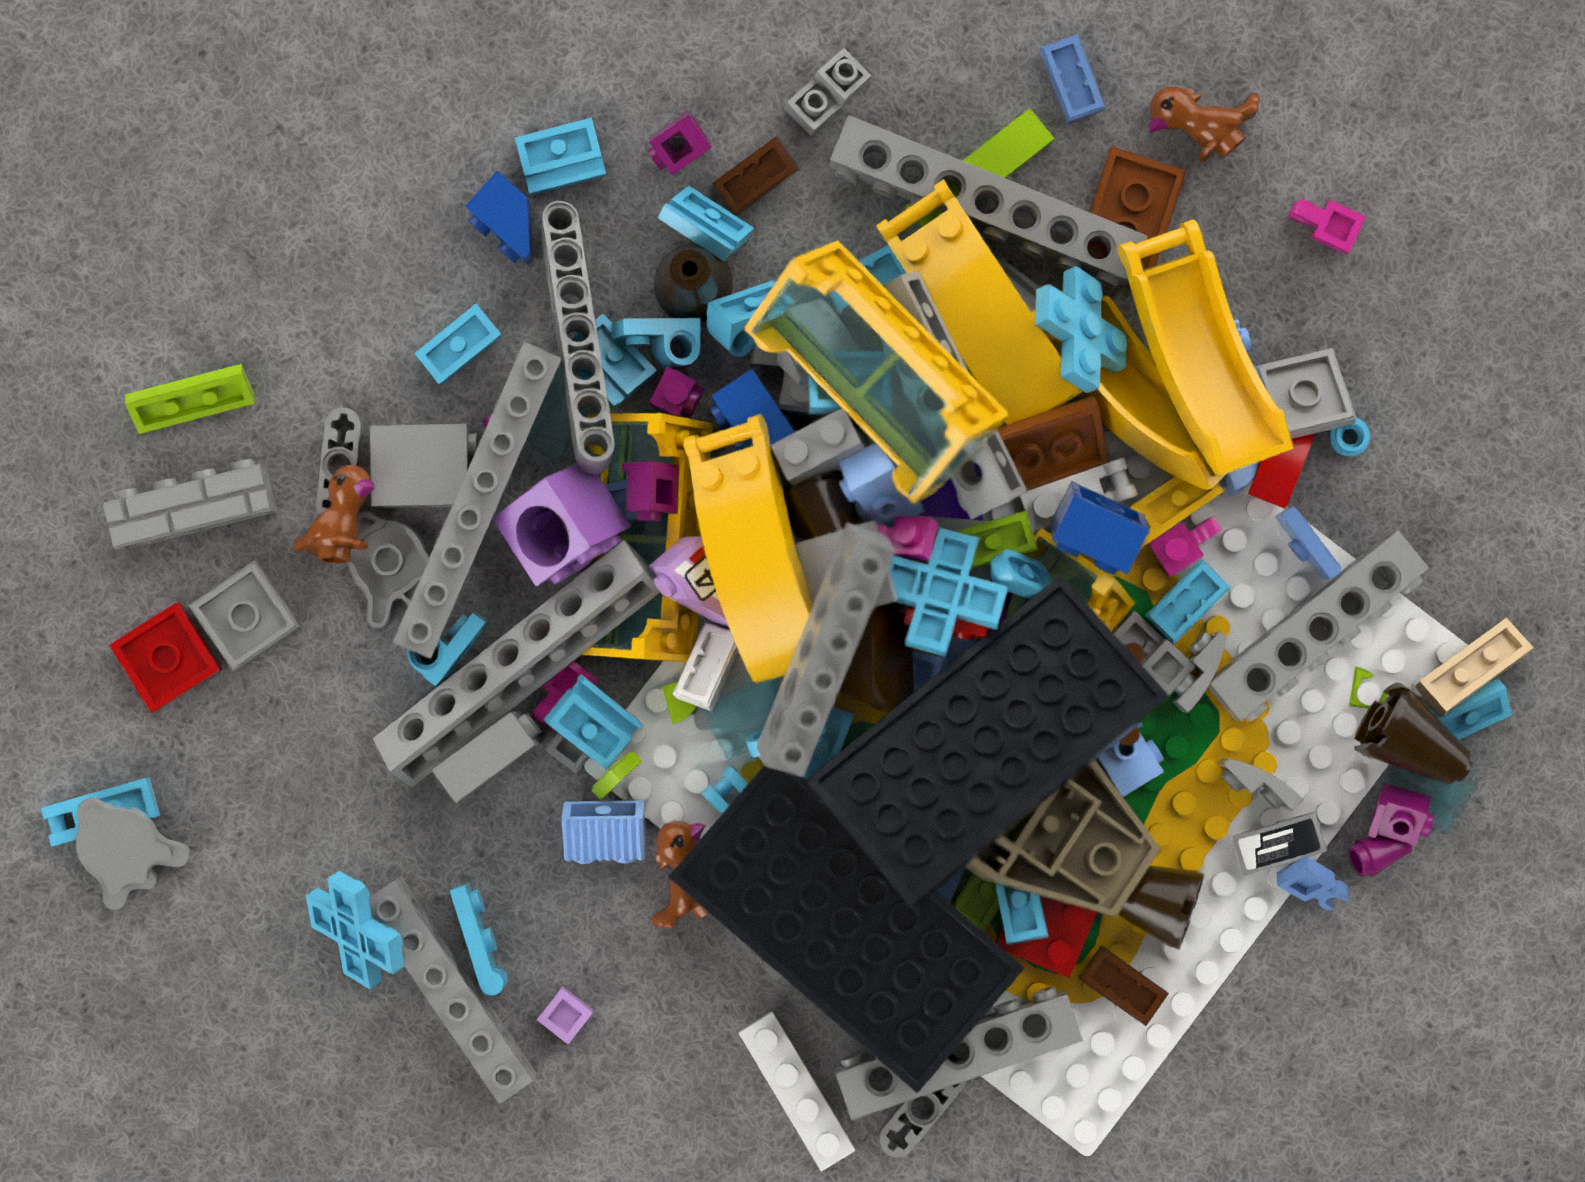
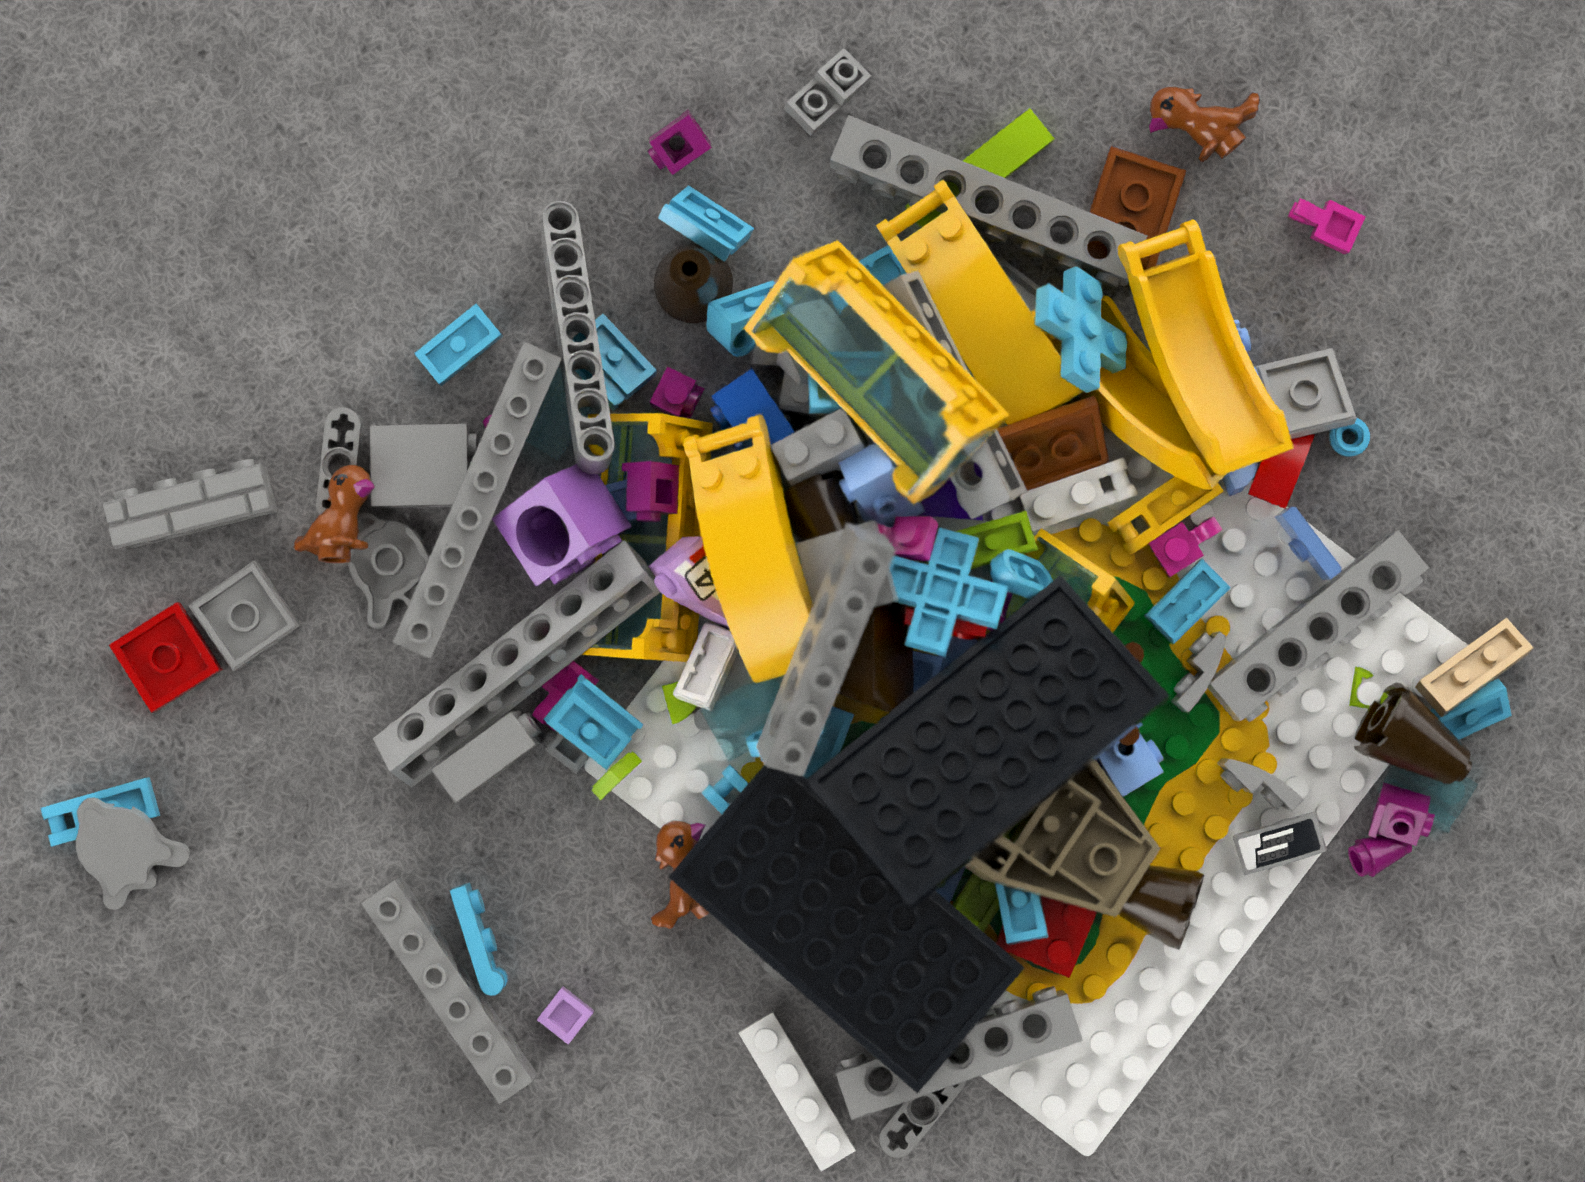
lime plate [125,364,255,434] -> none
medium azure plate [306,871,405,989] -> none
medium azure plate [407,613,490,686] -> none
blue slope [465,171,533,265] -> none
medium azure plate [515,118,607,196] -> none
light blue brick [562,800,646,864] -> none
medium azure plate [612,318,701,369] -> none
reddish brown plate [712,137,801,216] -> none
medium blue plate [1039,34,1106,124] -> none
blue brick [1050,481,1149,574] -> none
reddish brown plate [1078,945,1169,1026] -> none
light grey slope [1113,610,1196,695] -> none
medium blue plate [1277,856,1349,910] -> none

